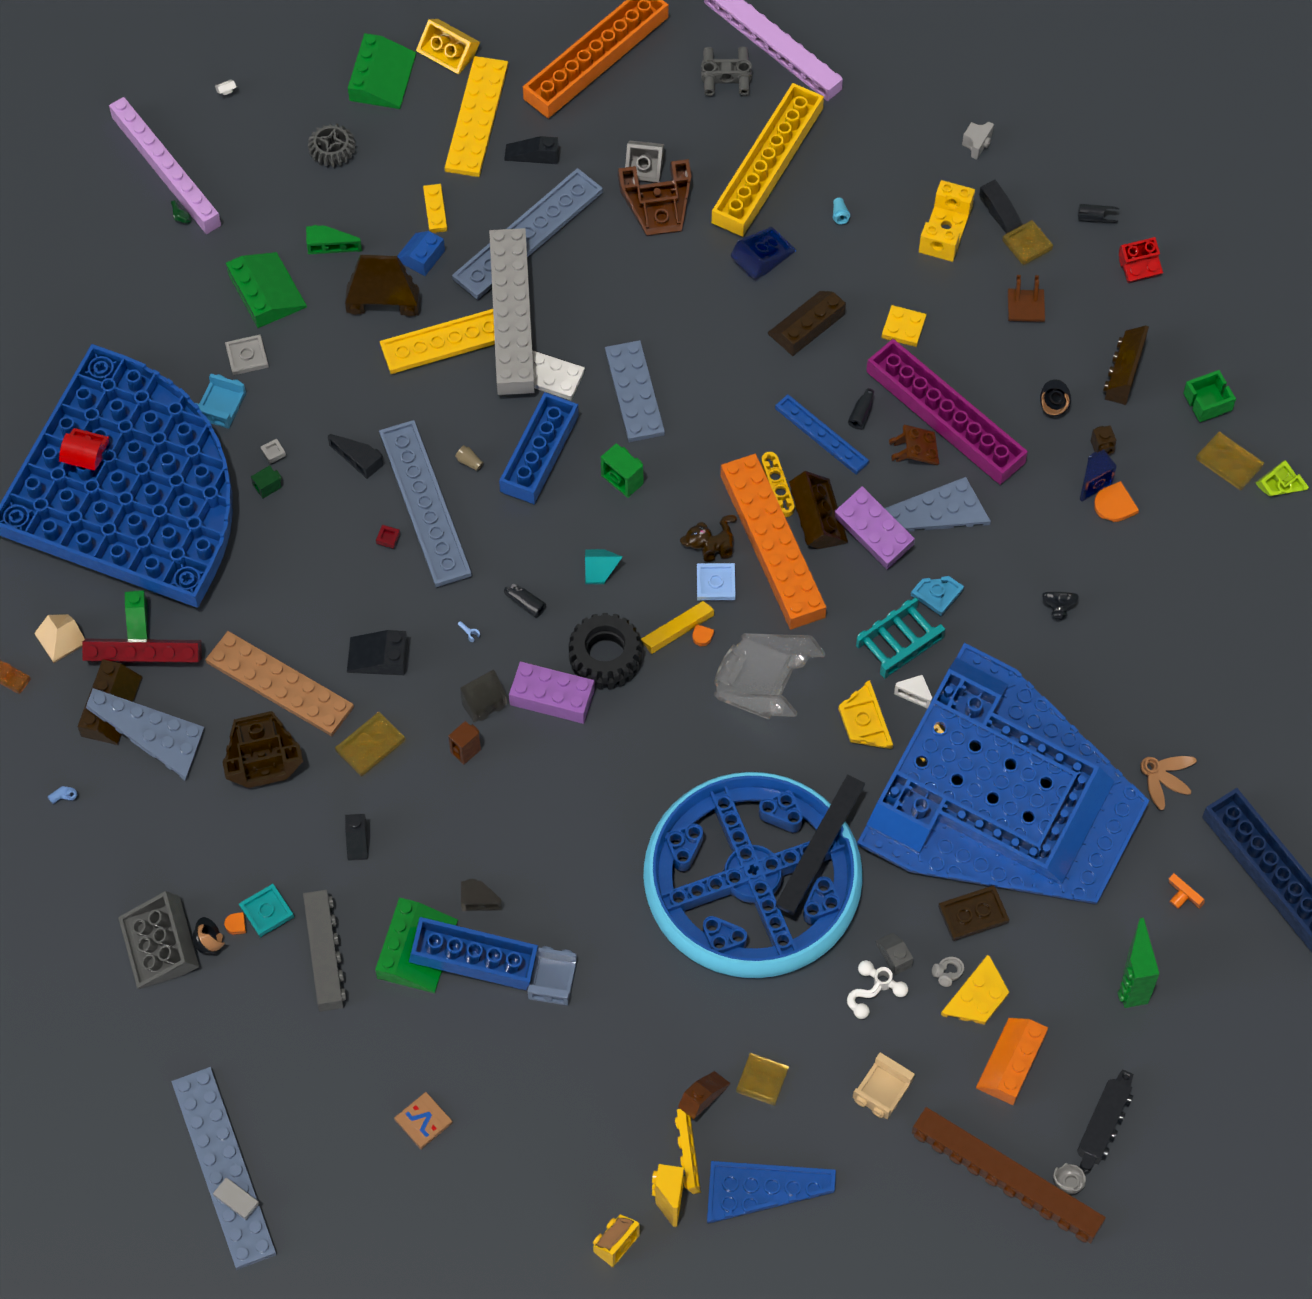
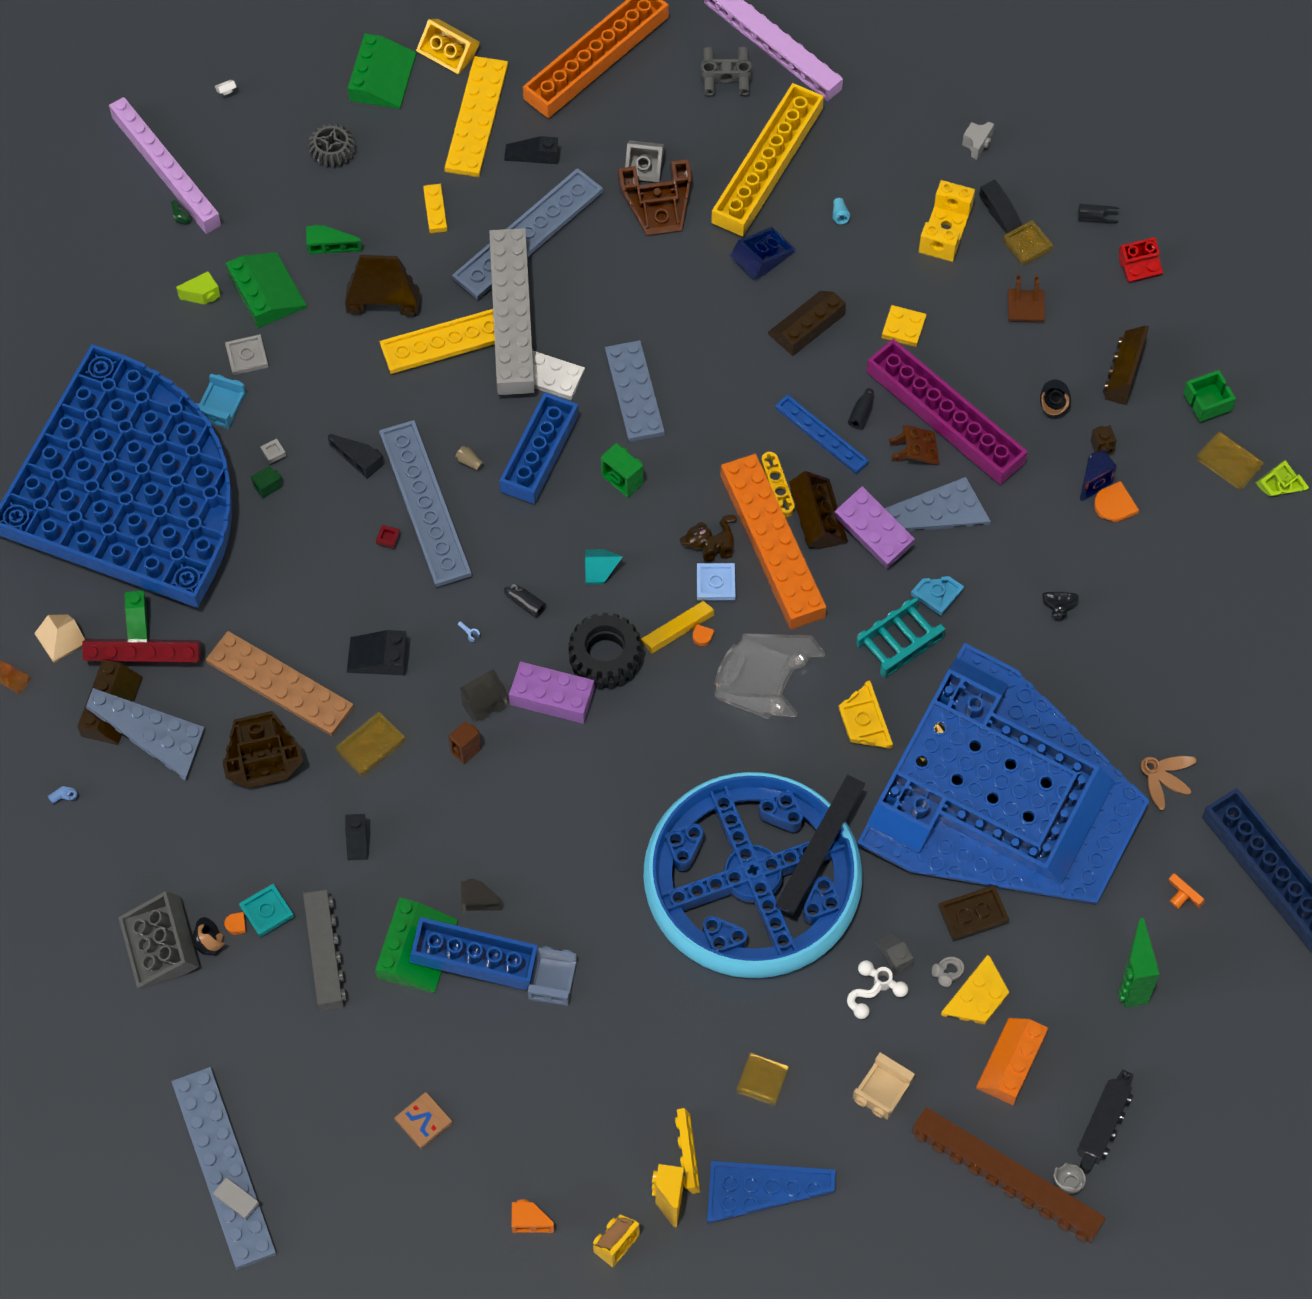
red brick [59,428,109,471] -> none
blue slope [397,231,445,276] -> none
reddish brown slope [678,1071,730,1119] -> none
white slope [894,675,932,709] -> none
none -> lime slope [176,271,221,305]
none -> orange slope [512,1199,554,1233]

